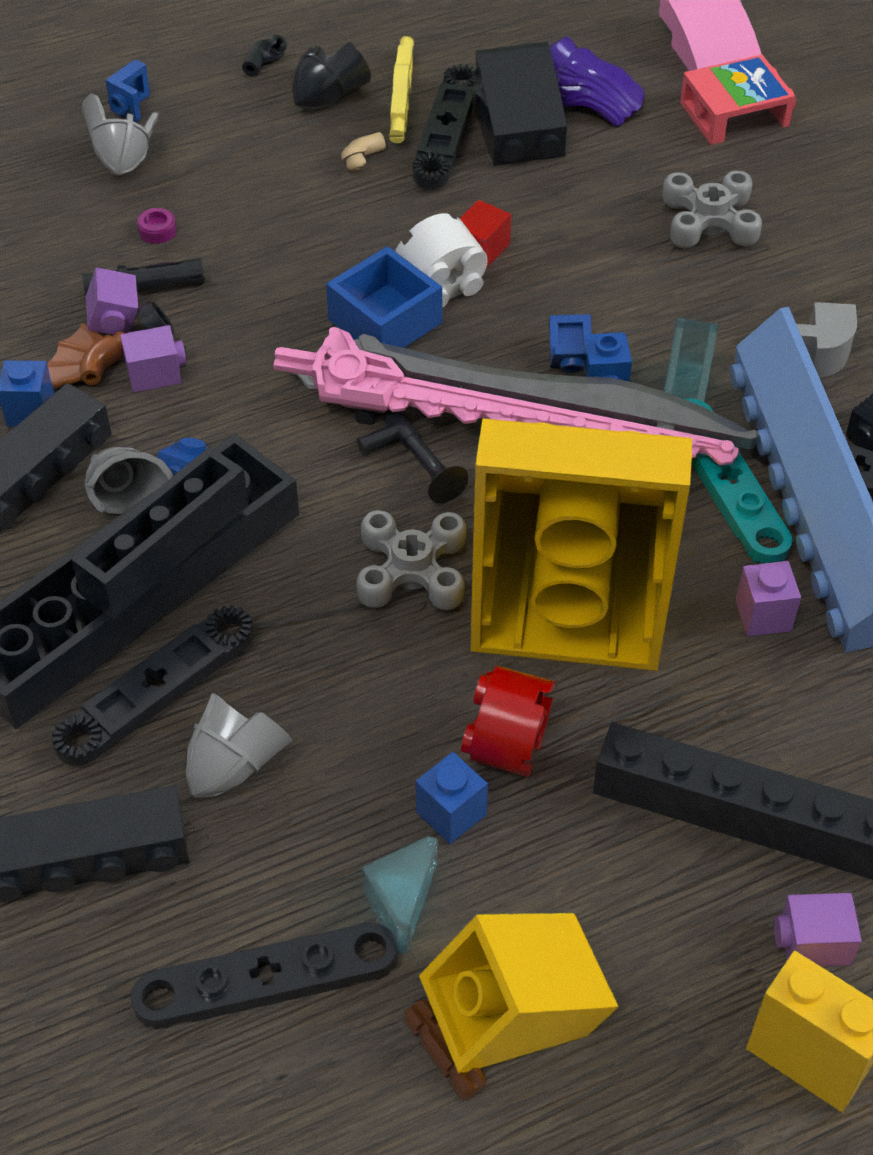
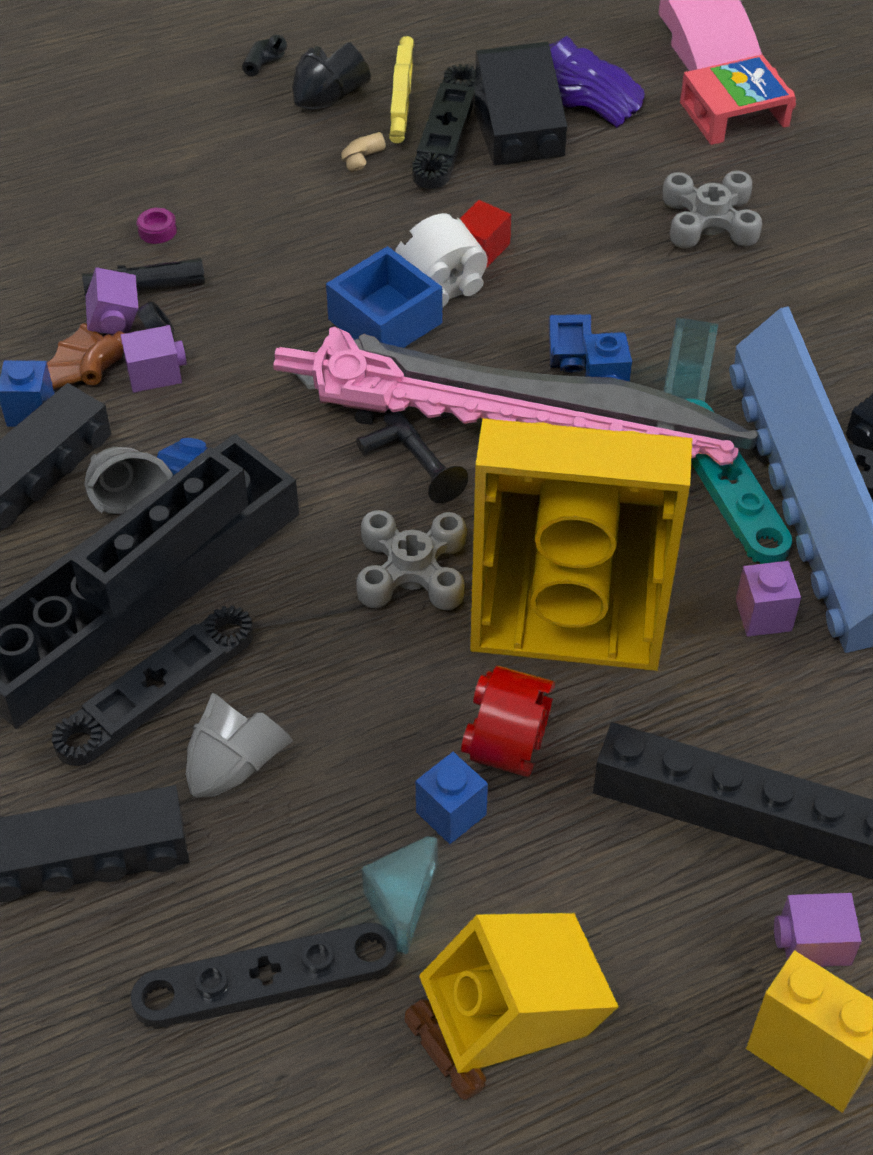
light grey helmet [81,93,160,176] -> none
blue bracket [105,59,150,123] -> none
light grey brick [796,302,857,378] -> none

